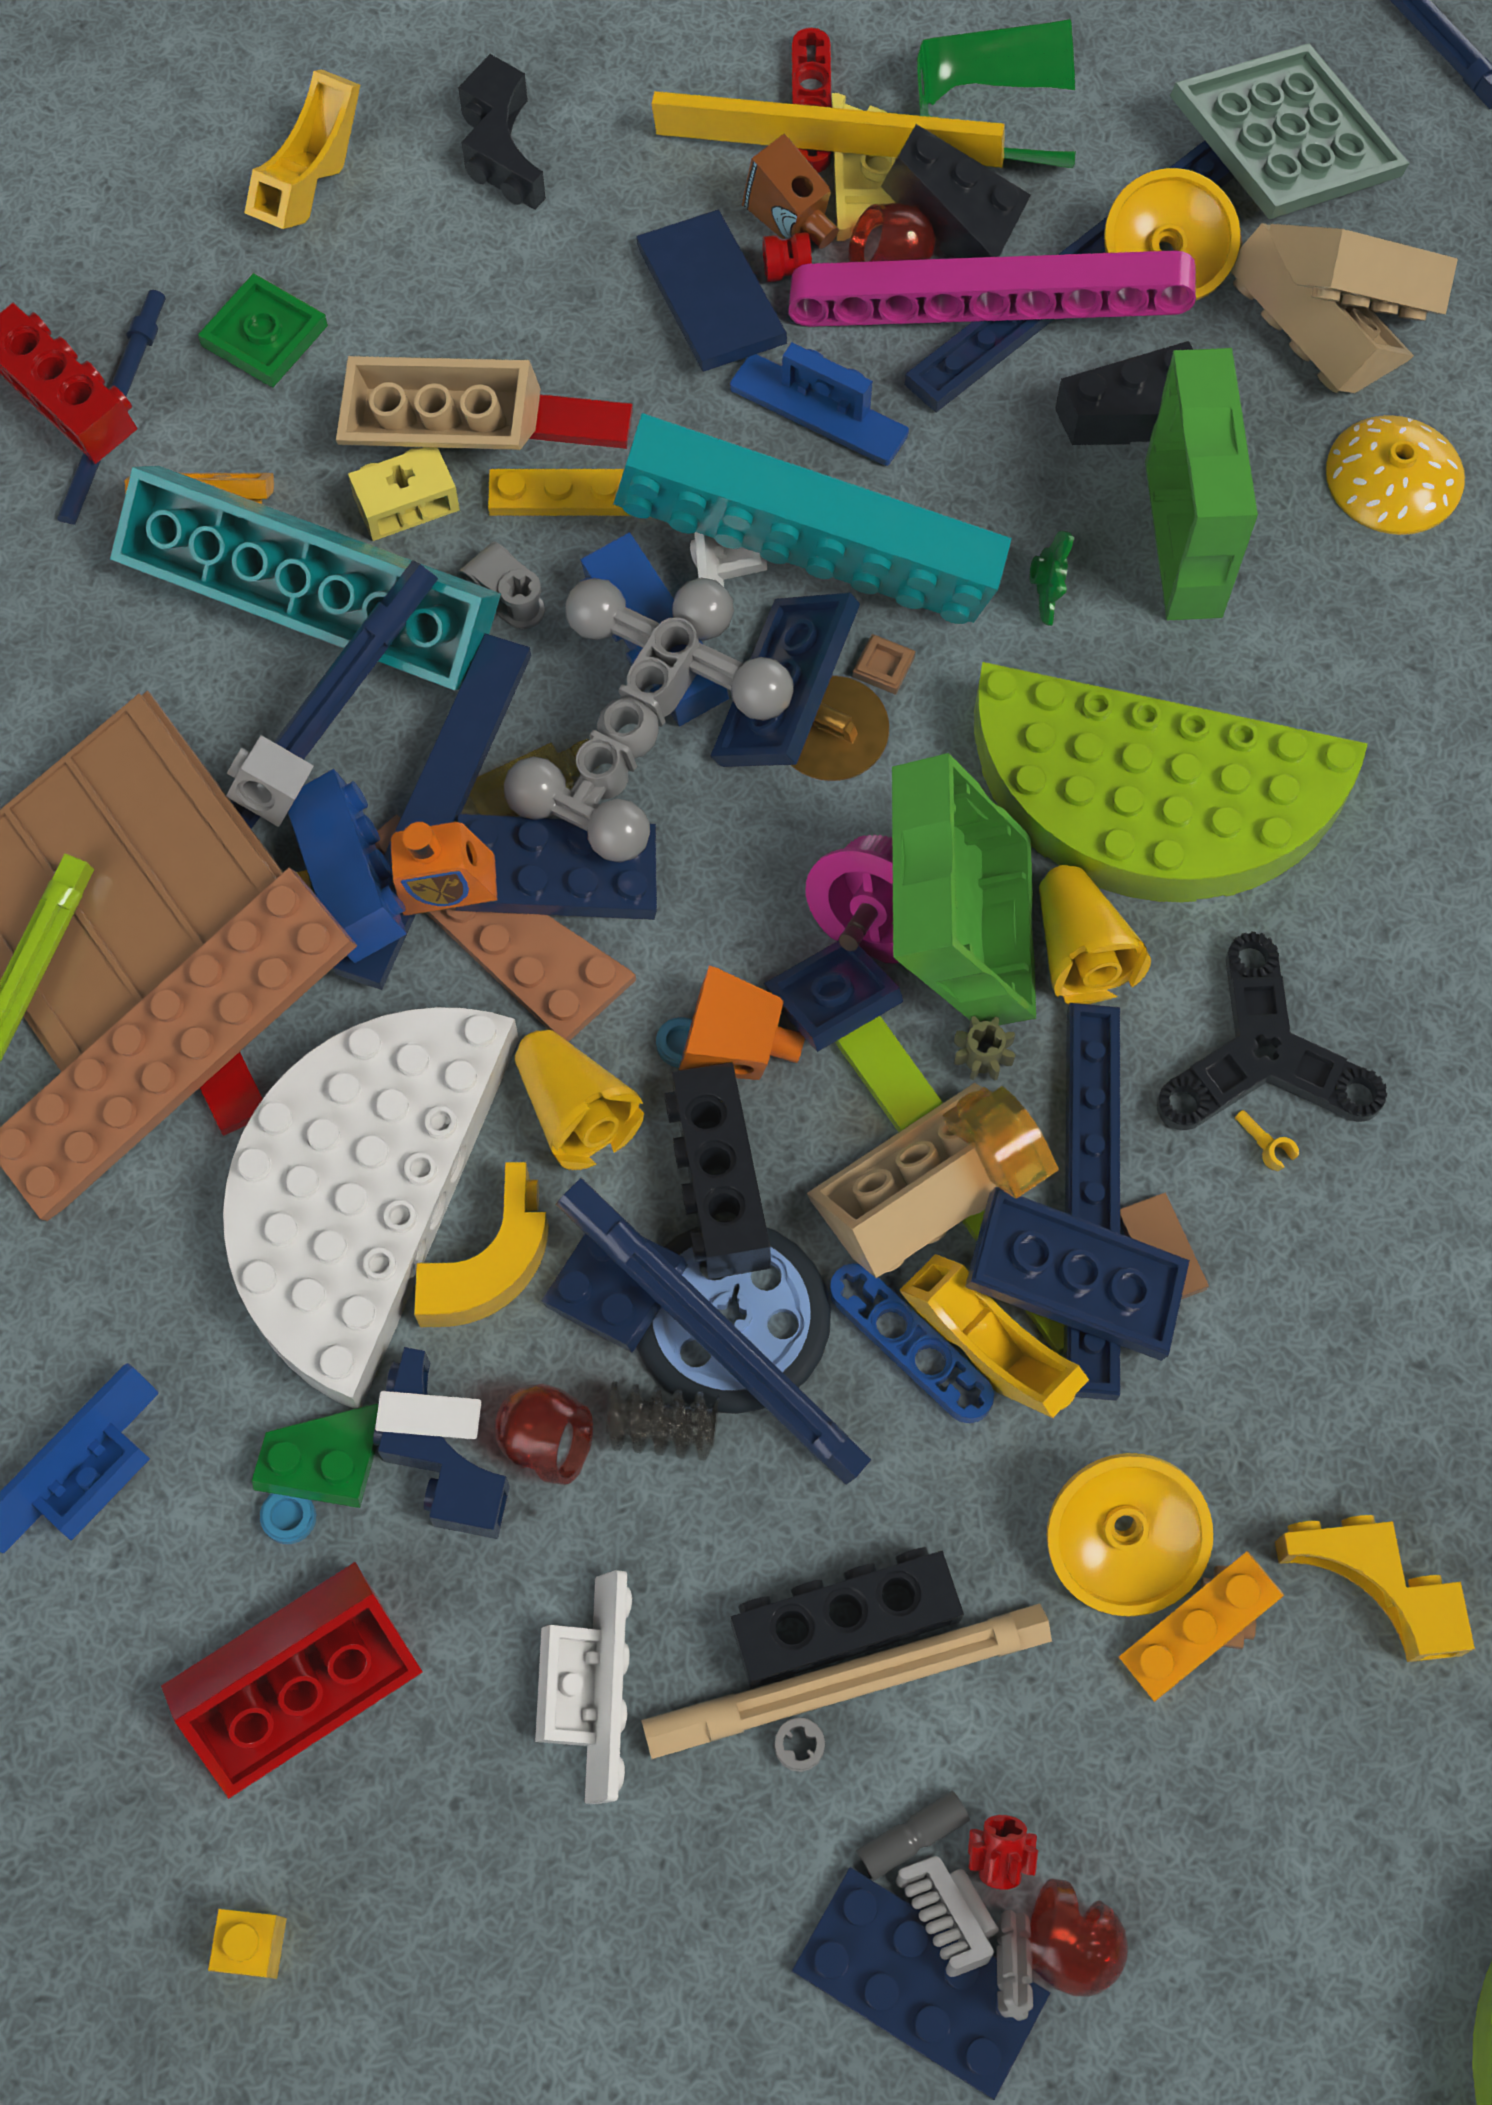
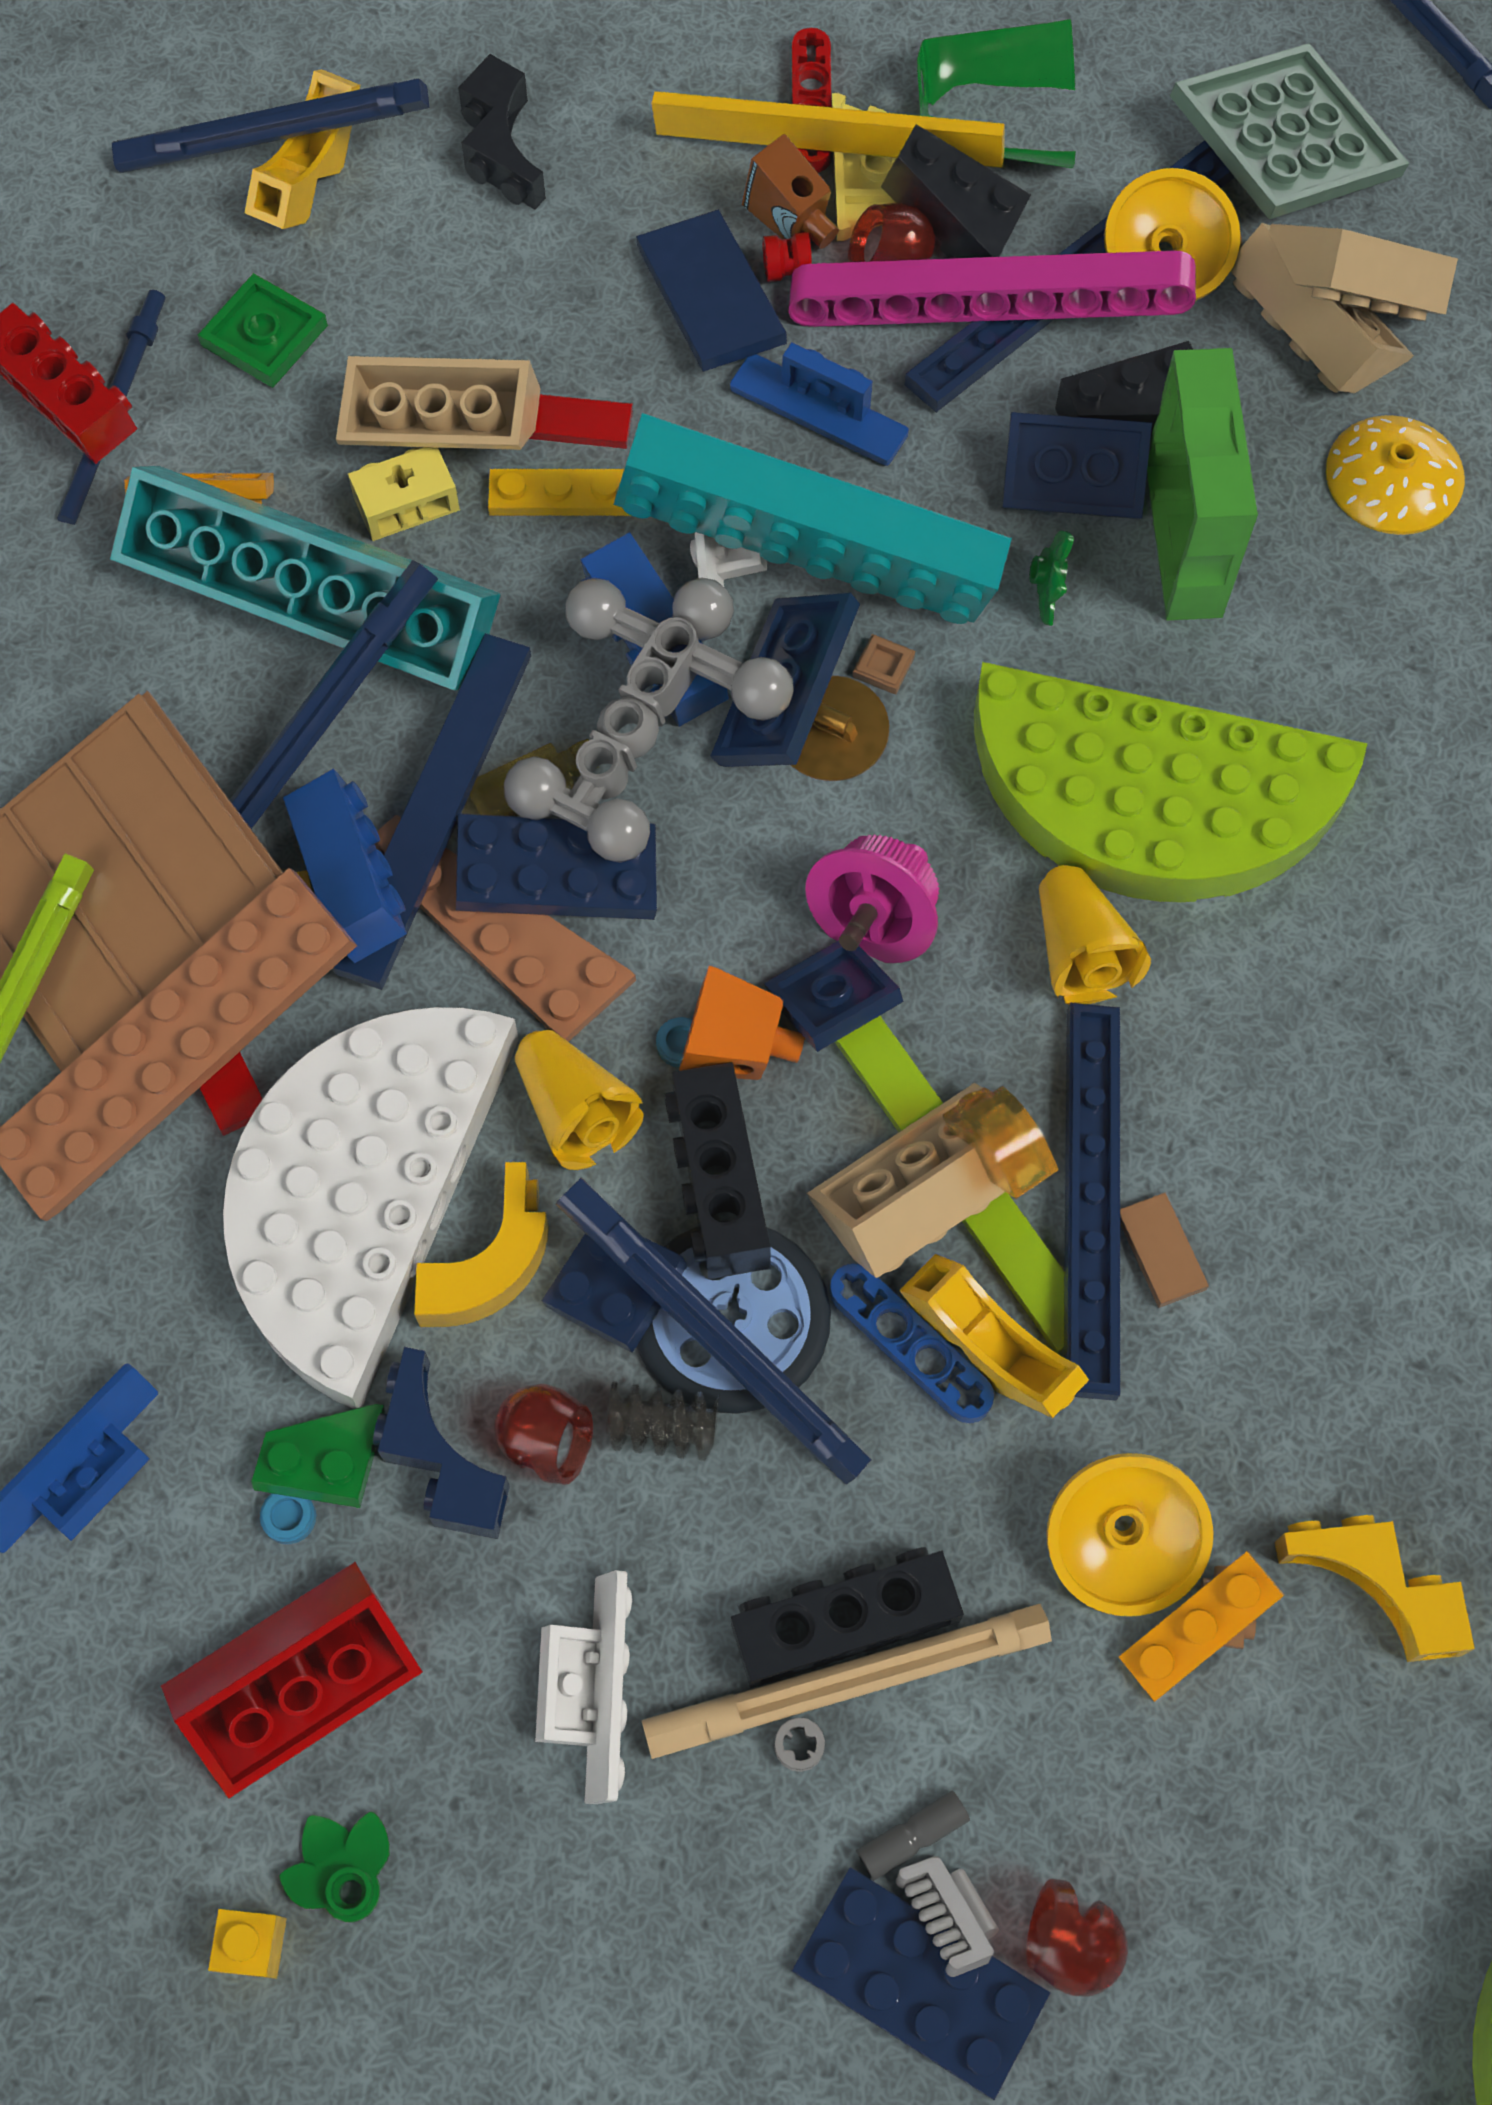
light grey brick [226,735,314,827] -> none
white sticker [375,1391,481,1439] -> none
orange torso [391,822,498,916] -> none
light grey piece [457,542,545,629] -> none
bright green tile [892,753,1036,1025] -> none
olive gear [954,1016,1016,1081] -> none
dark blue tile [965,1187,1190,1361] -> none
red gear [968,1815,1039,1890] -> none
light grey axle [996,1909,1033,2021] -> none
black piece [1157,931,1387,1130] -> none
yellow hand [1235,1110,1299,1171] -> none
none -> dark blue piece [112,78,430,173]
none -> green plate [279,1812,390,1923]
none -> dark blue plate [1002,412,1152,519]

